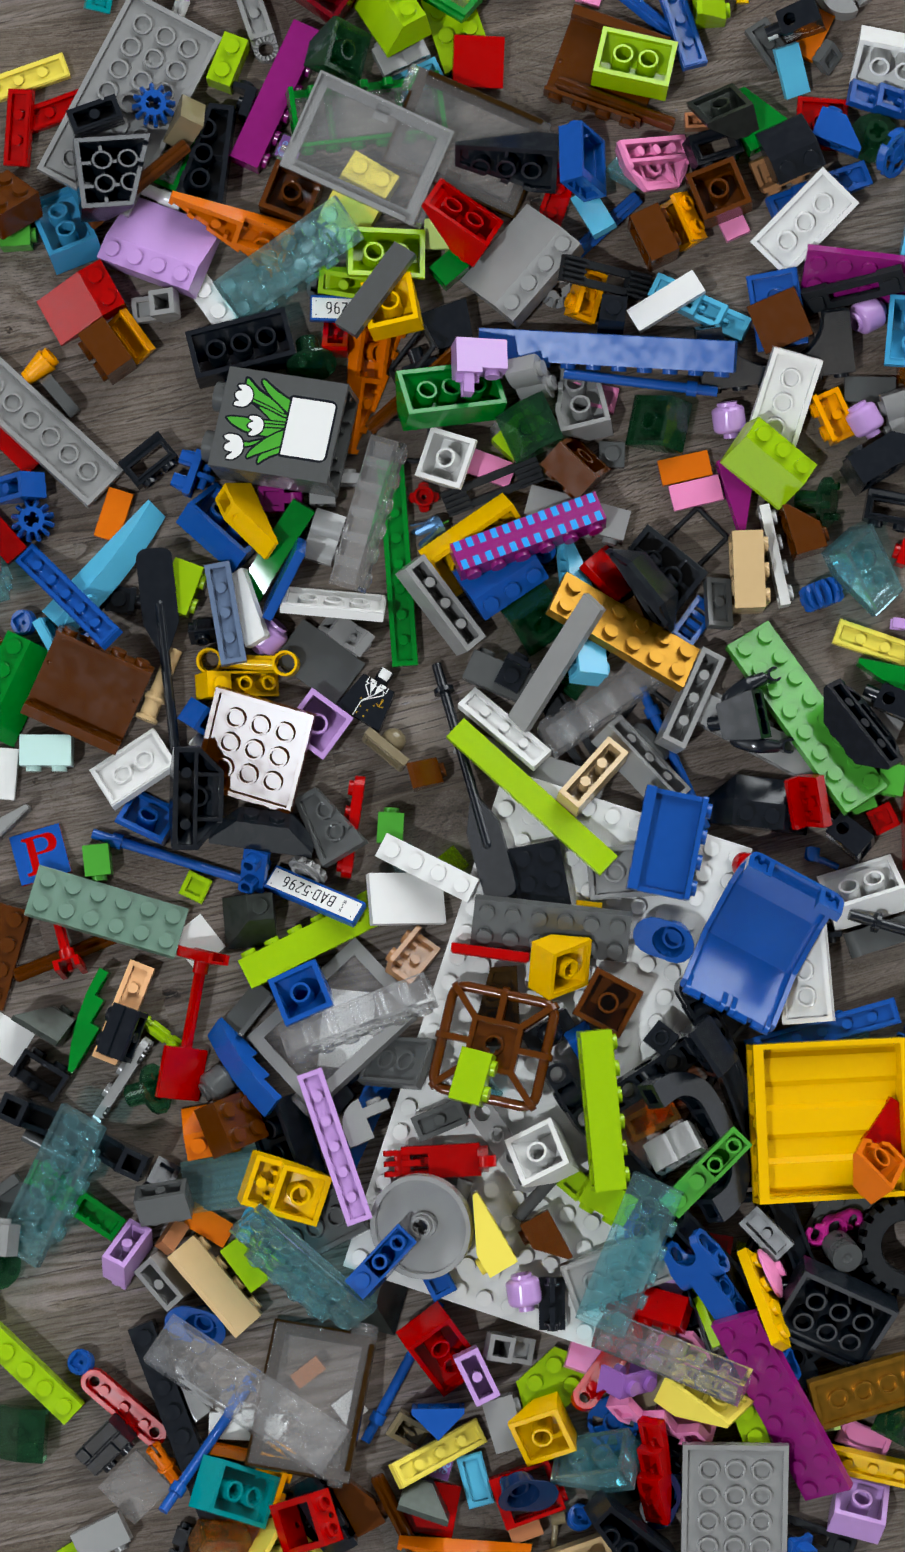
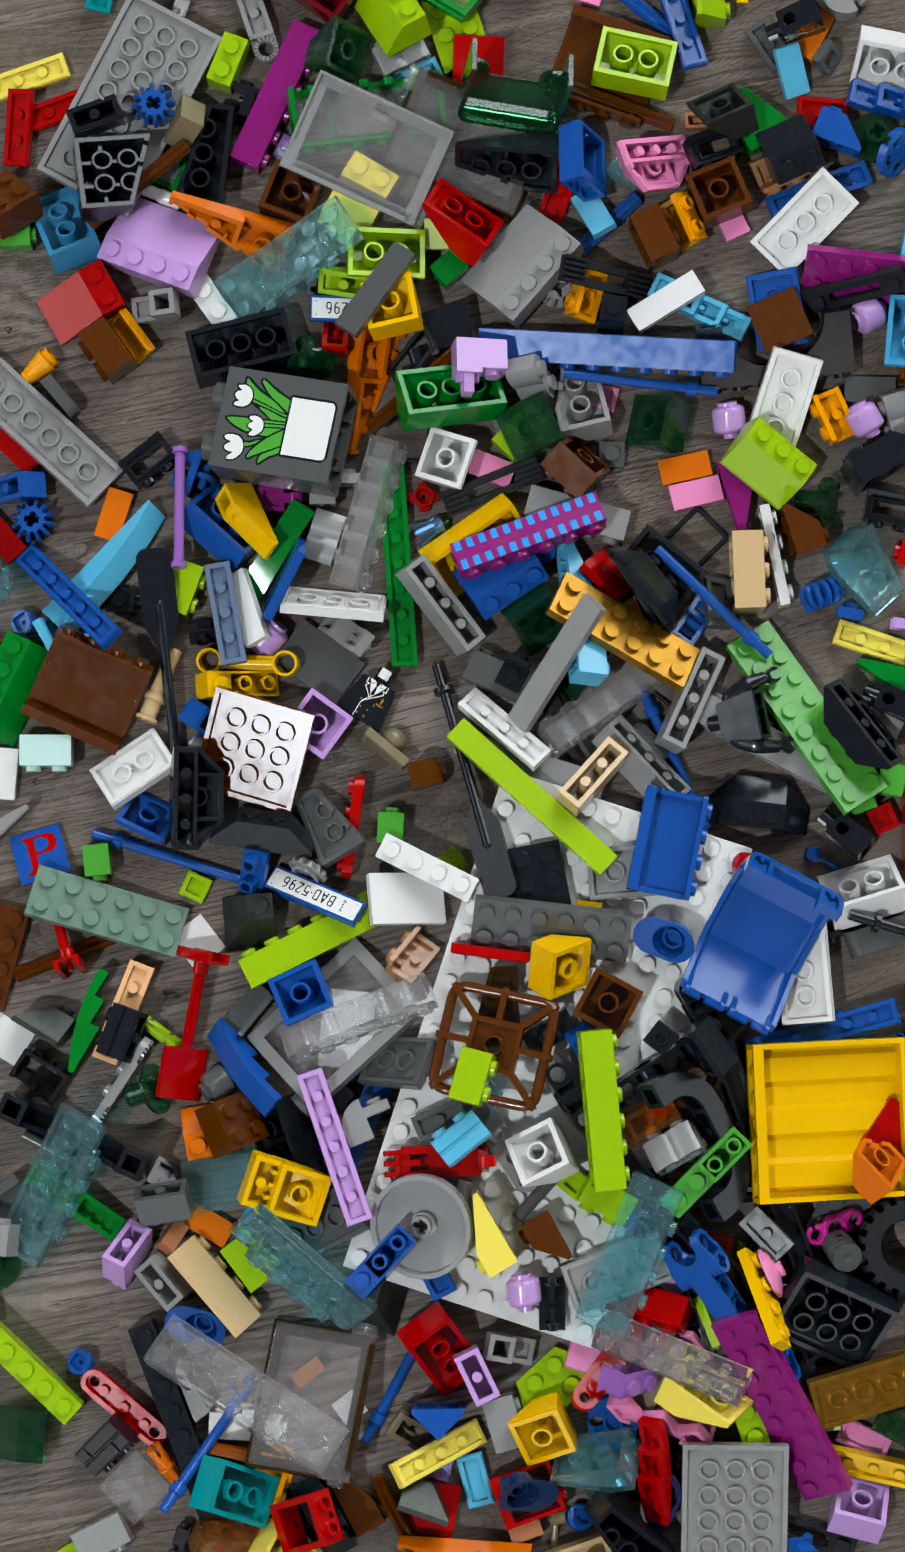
red bracket [784,774,832,830] -> none
none -> medium lavender bar [171,446,188,570]
none -> medium azure brick [430,1109,492,1169]
none -> clear green windscreen [458,38,574,133]
none -> blue bar [653,545,773,659]
none -> blue plate [834,602,864,623]

